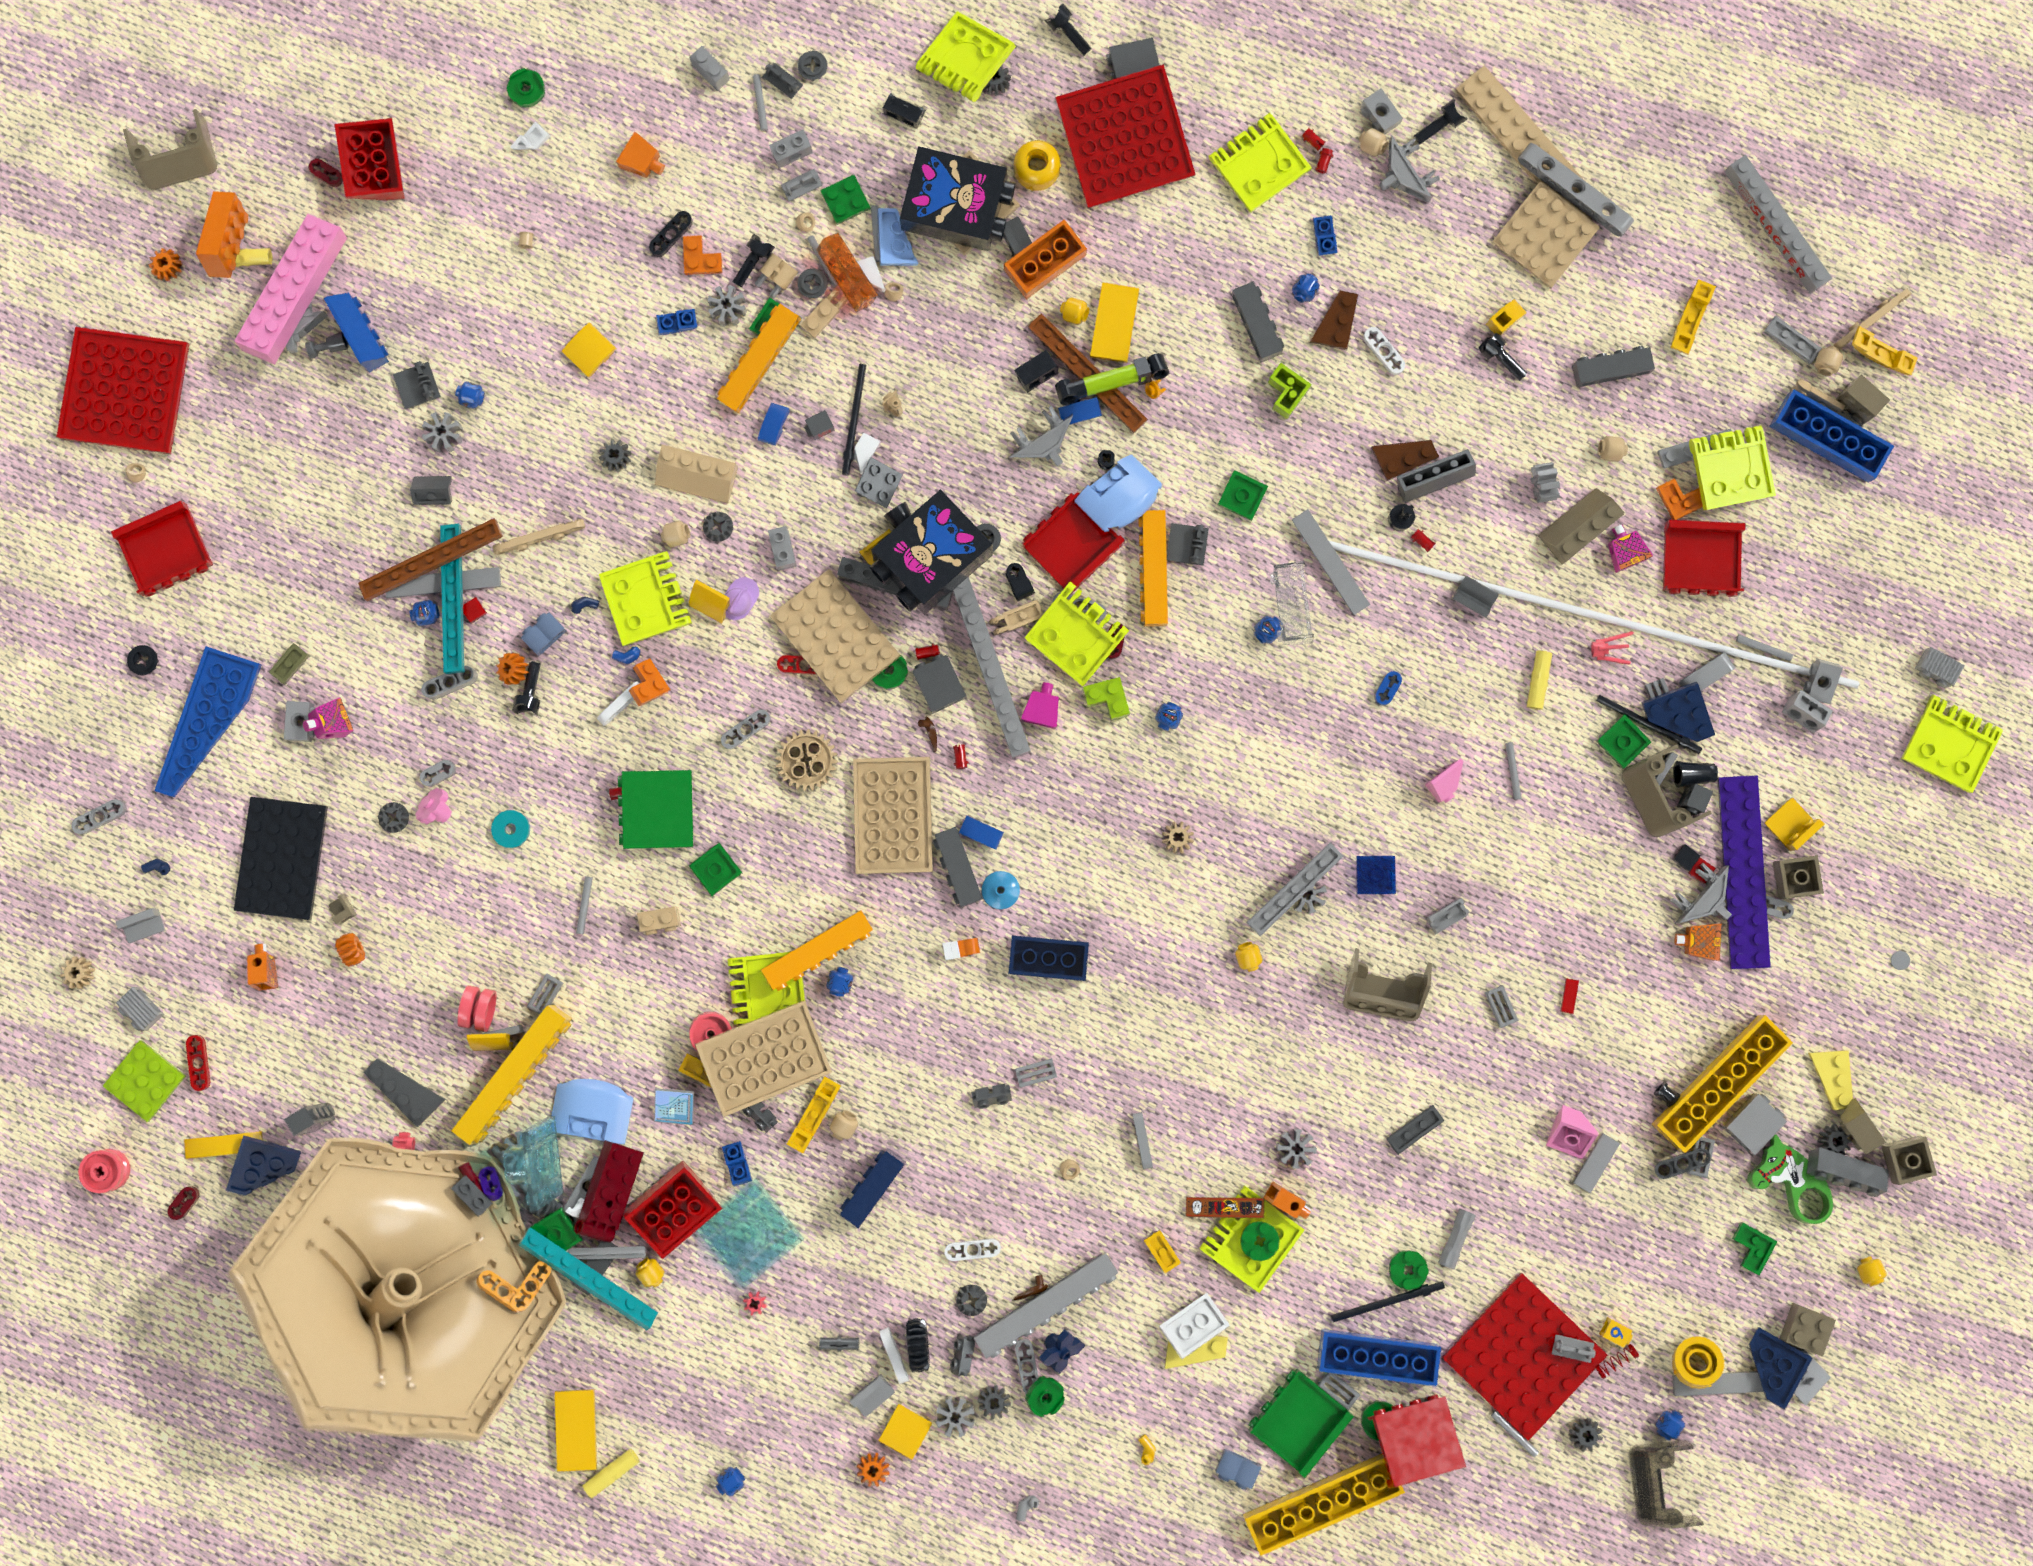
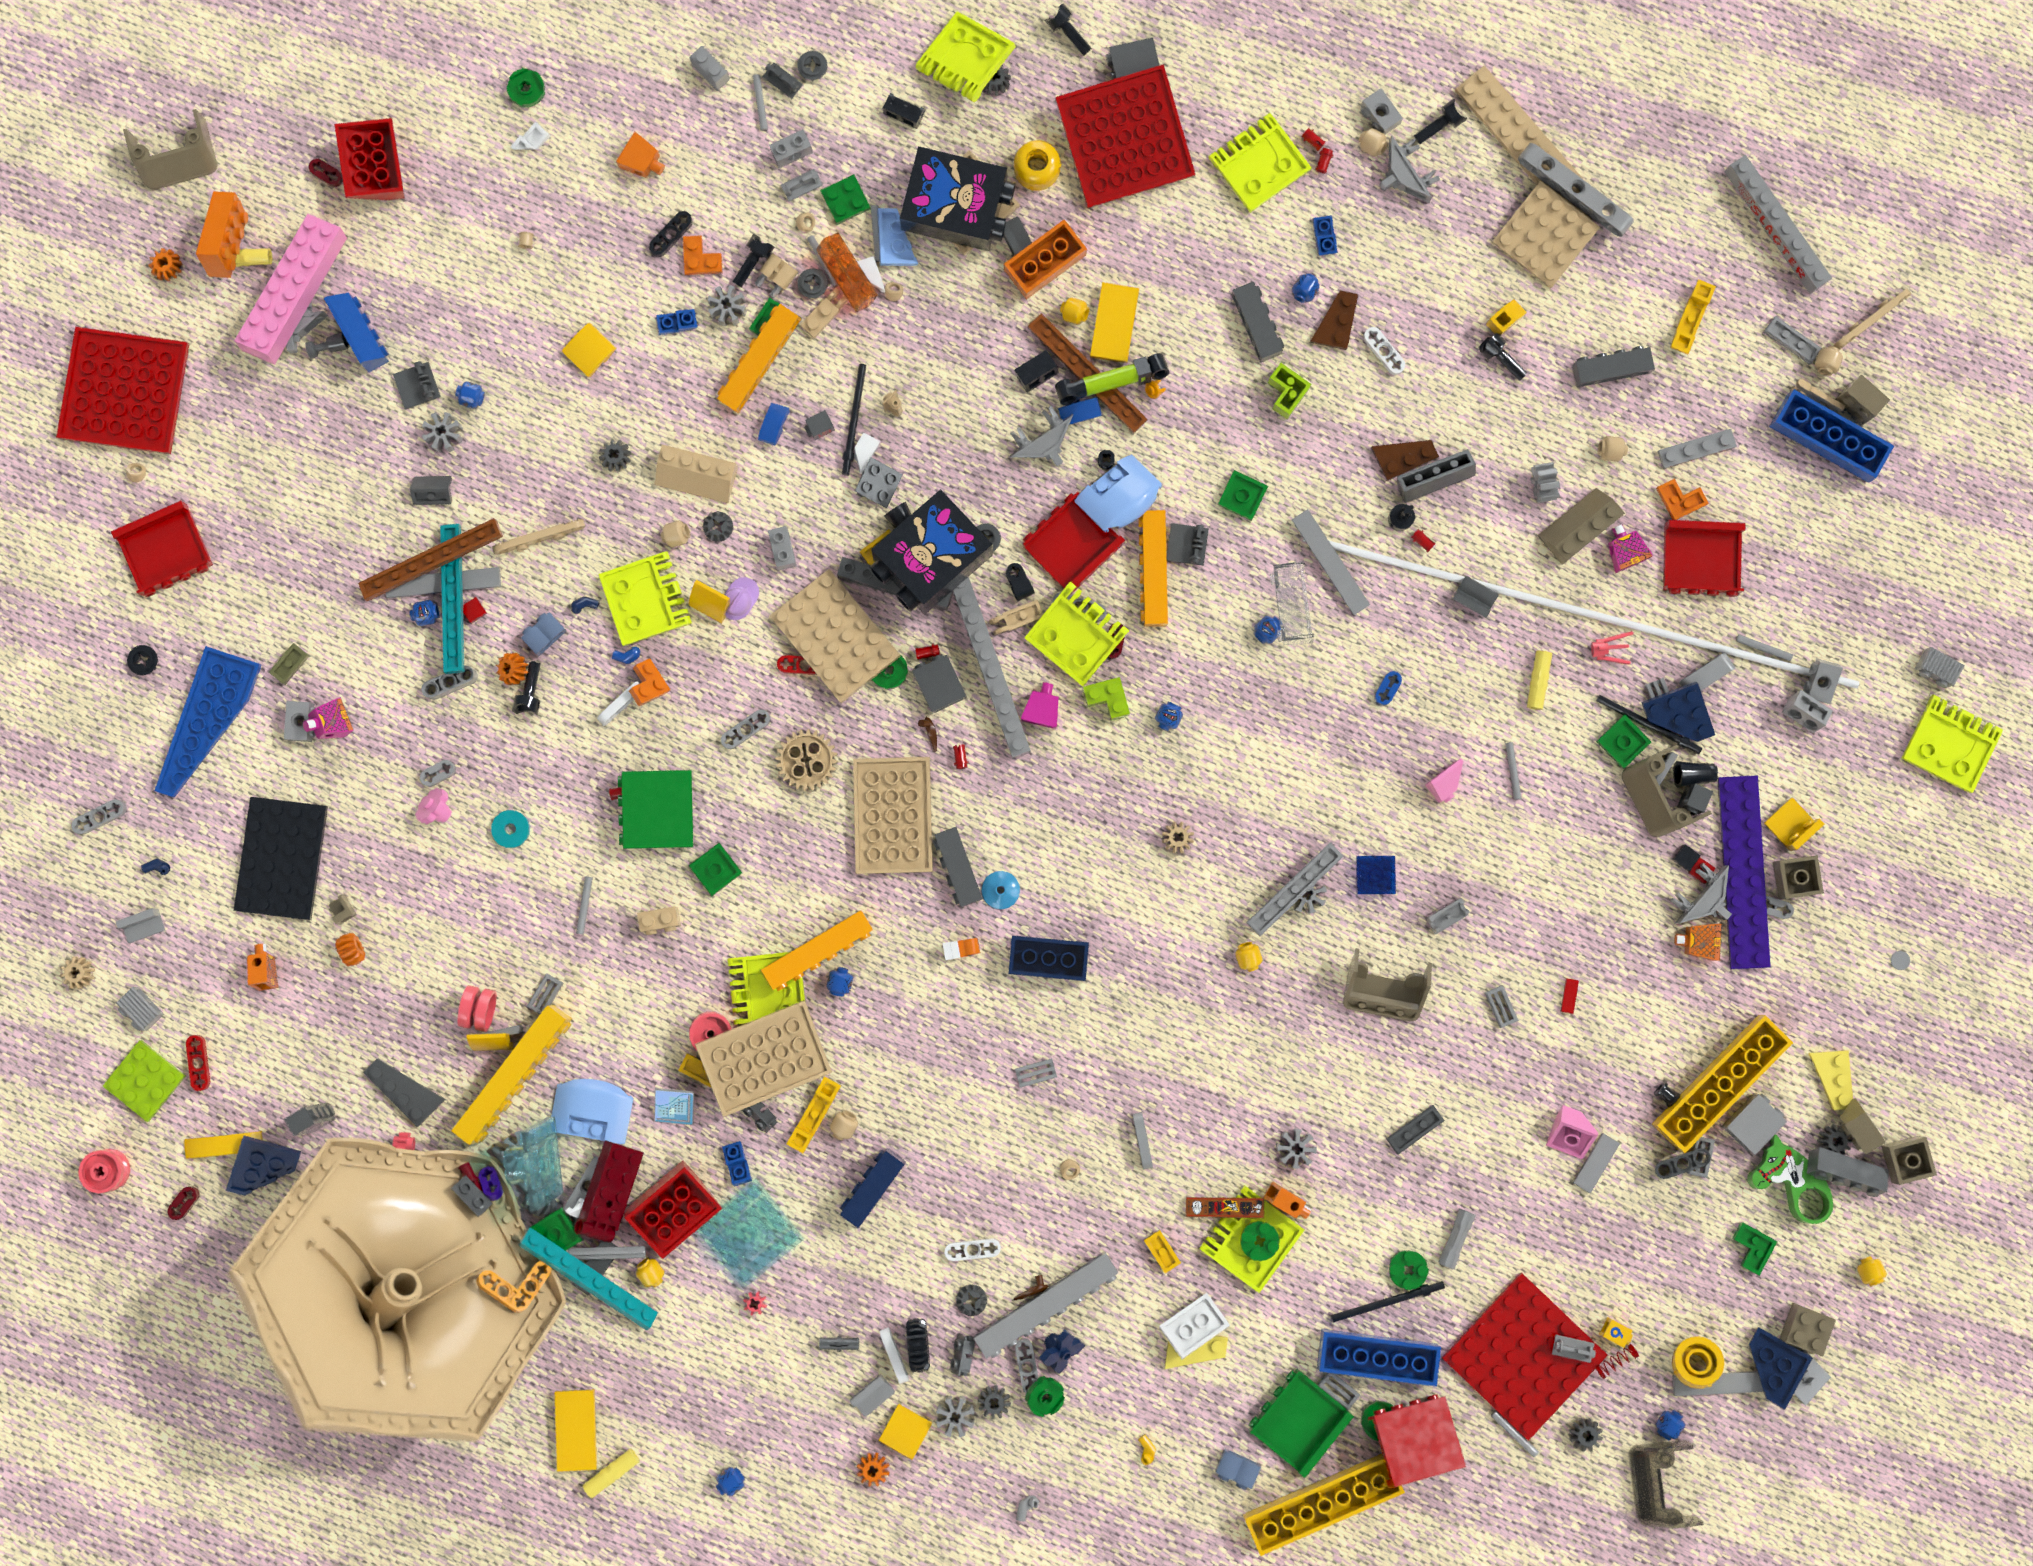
dark grey gear [377,802,409,833] -> none
blue slope [959,815,1004,850] -> none
dark grey hinge [971,1084,1012,1109] -> none
neon yellow hinge [1689,425,1776,511] -> none
yellow slope [1852,326,1918,376] -> none

